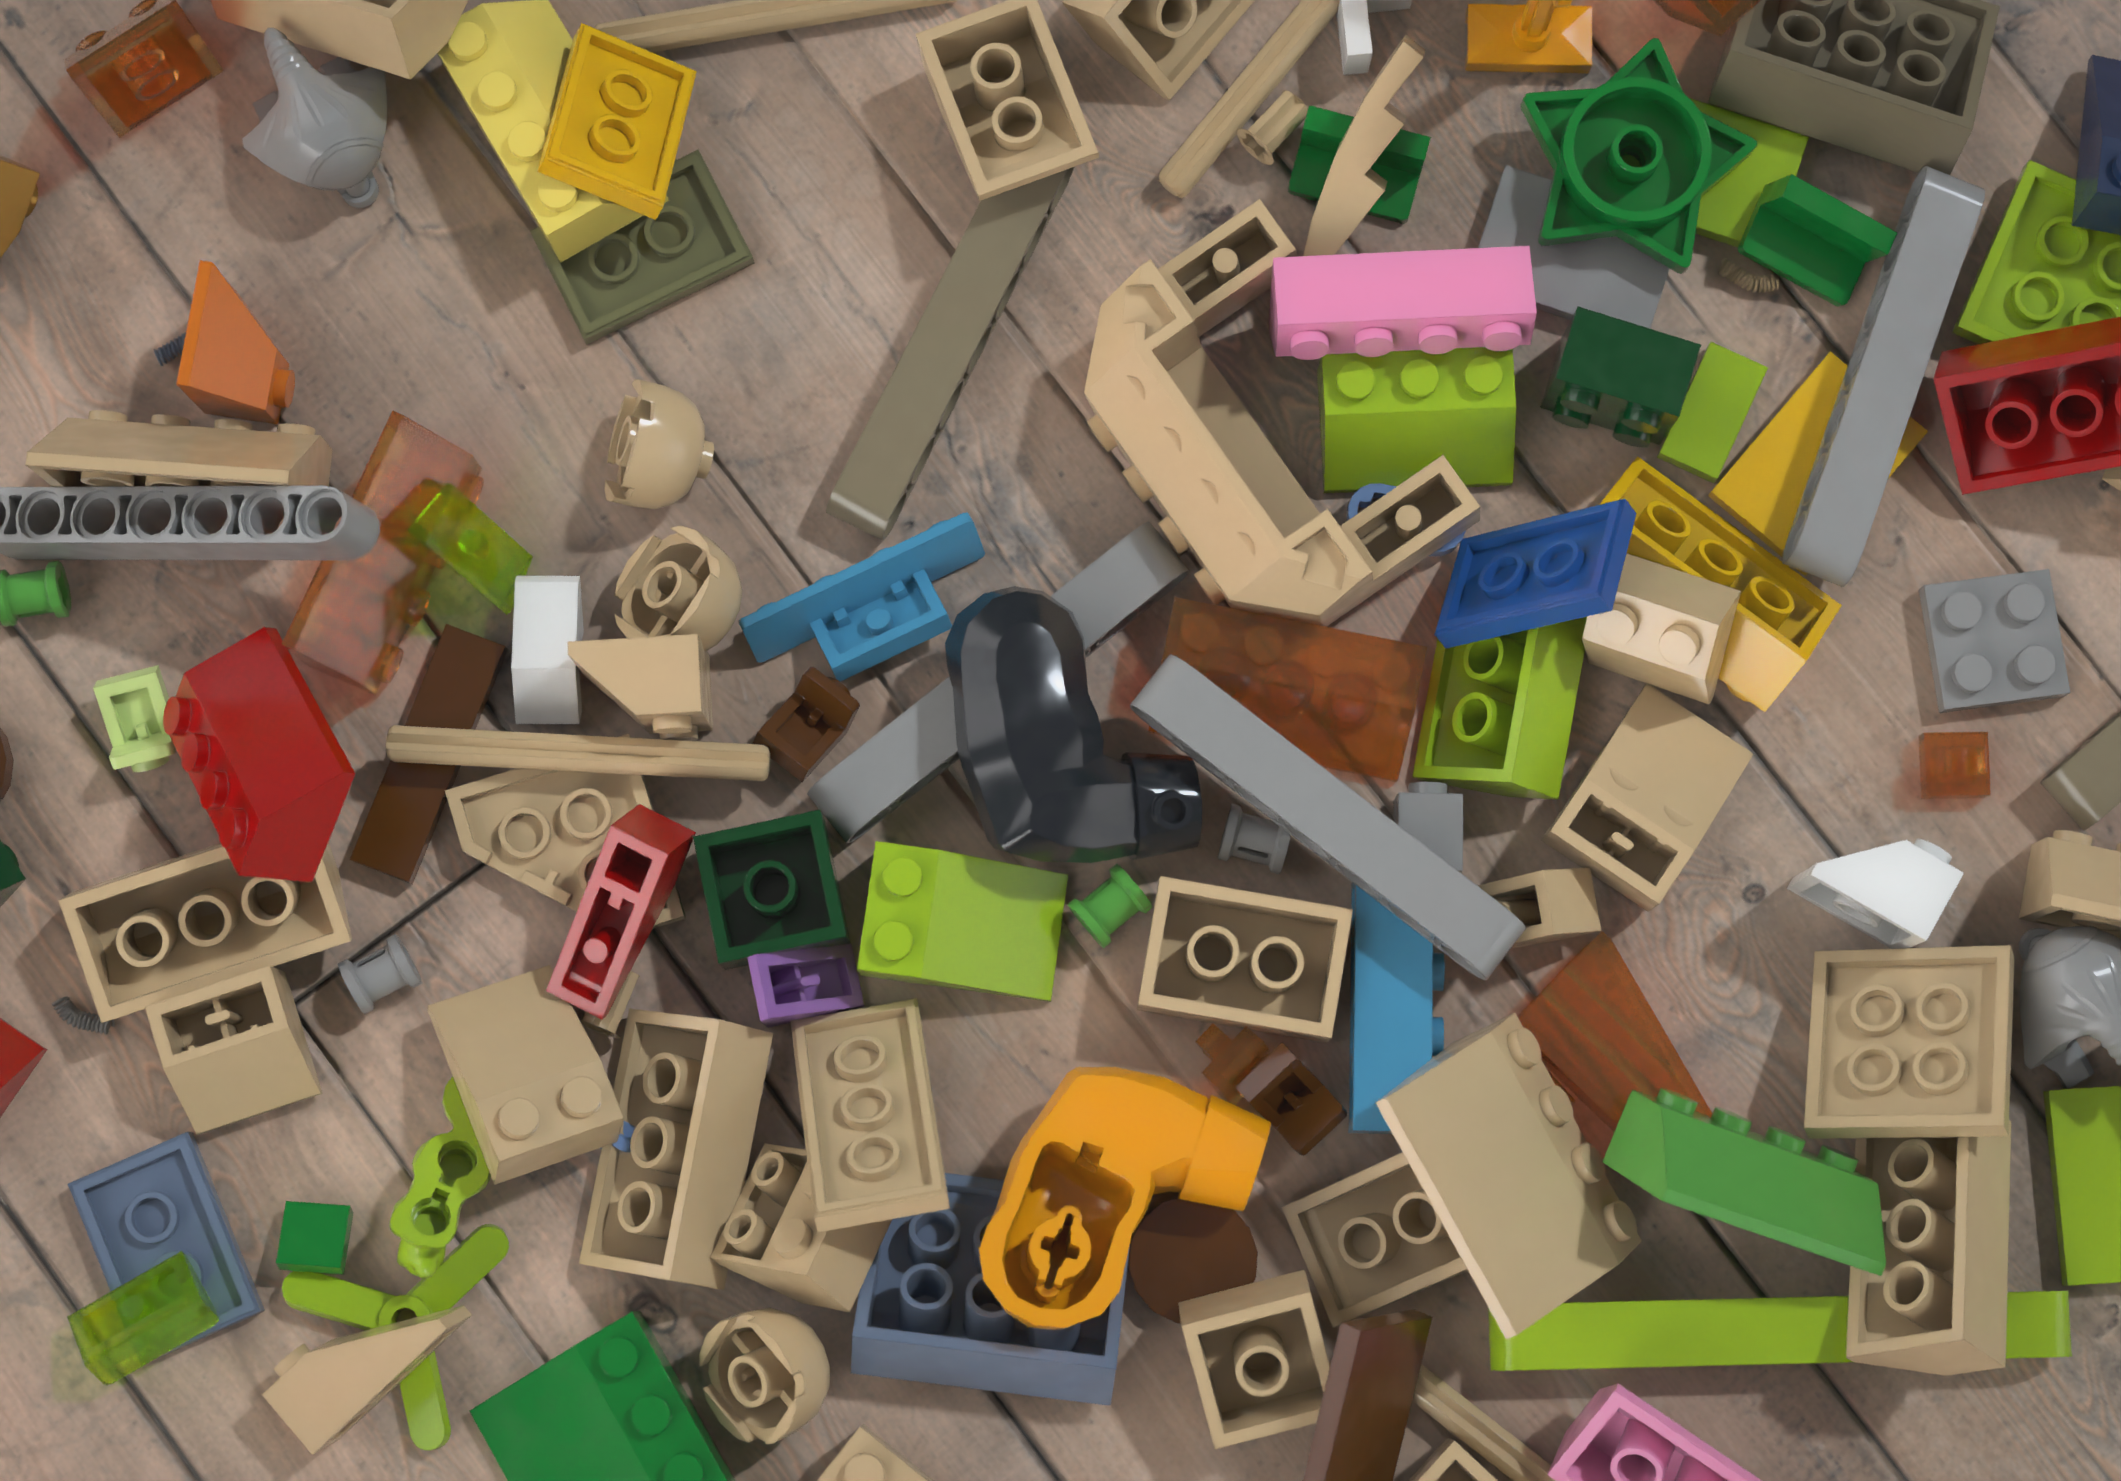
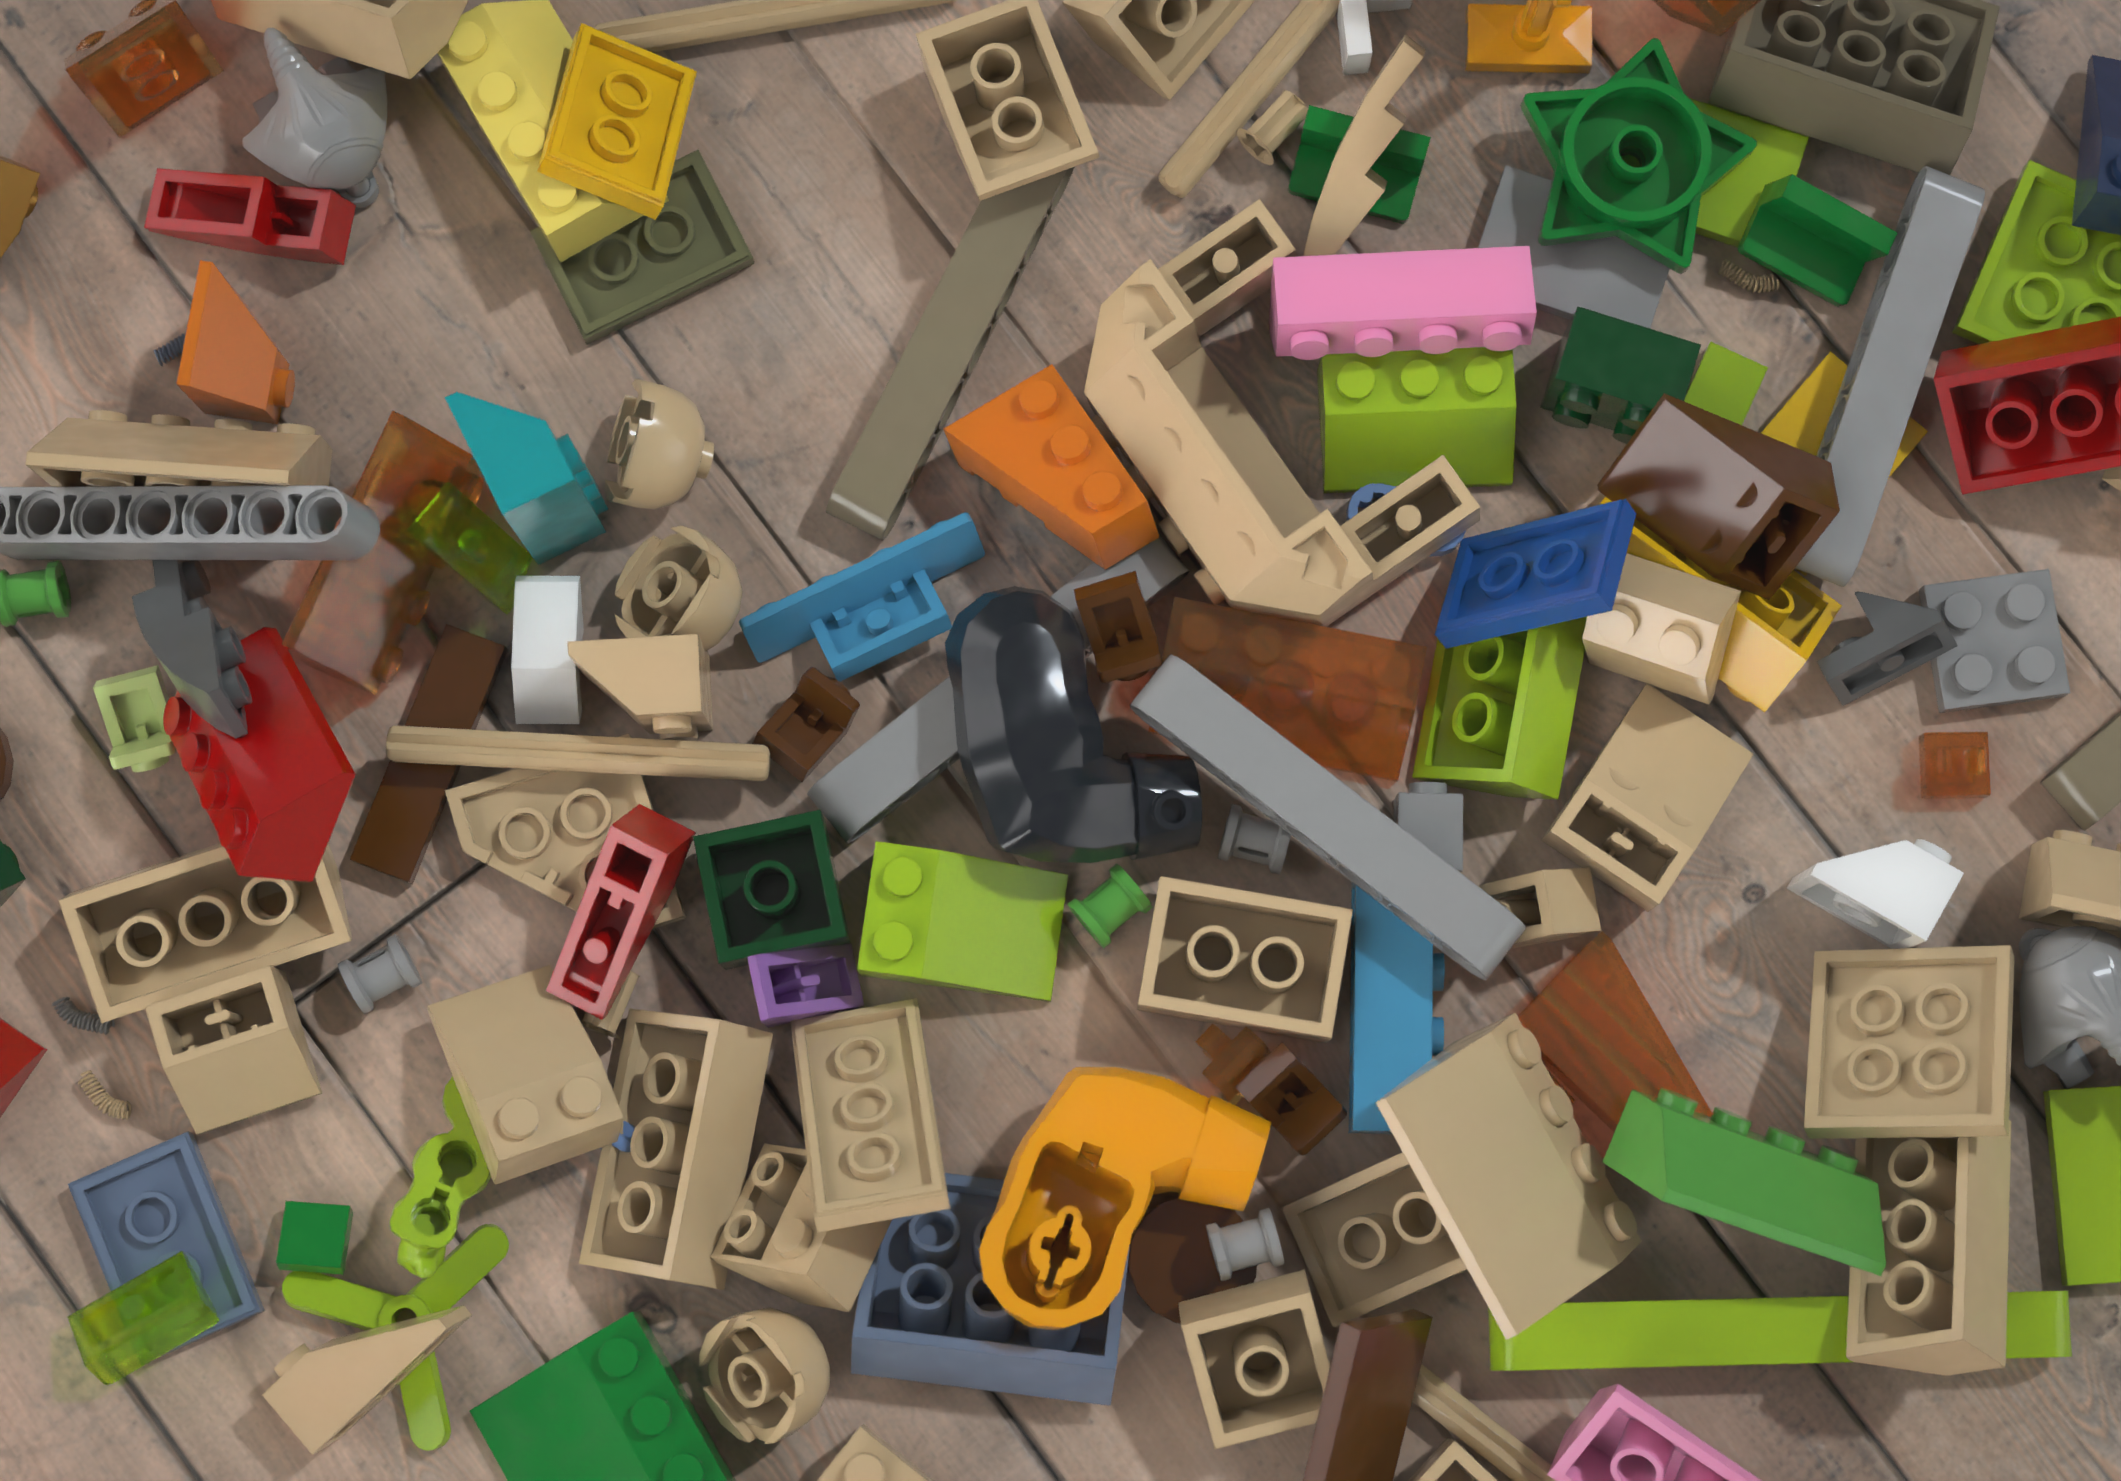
none -> tan leg [78,1070,131,1120]
none -> dark grey slope [132,560,252,738]
none -> red slope [144,168,356,265]
none -> teal slope [445,392,609,565]
none -> orange wedge [943,364,1159,570]
none -> reddish brown bracket [1074,571,1162,683]
none -> light grey bush [1206,1208,1285,1281]
none -> reddish brown slope [1597,393,1840,600]
none -> dark grey slope [1817,591,1958,706]

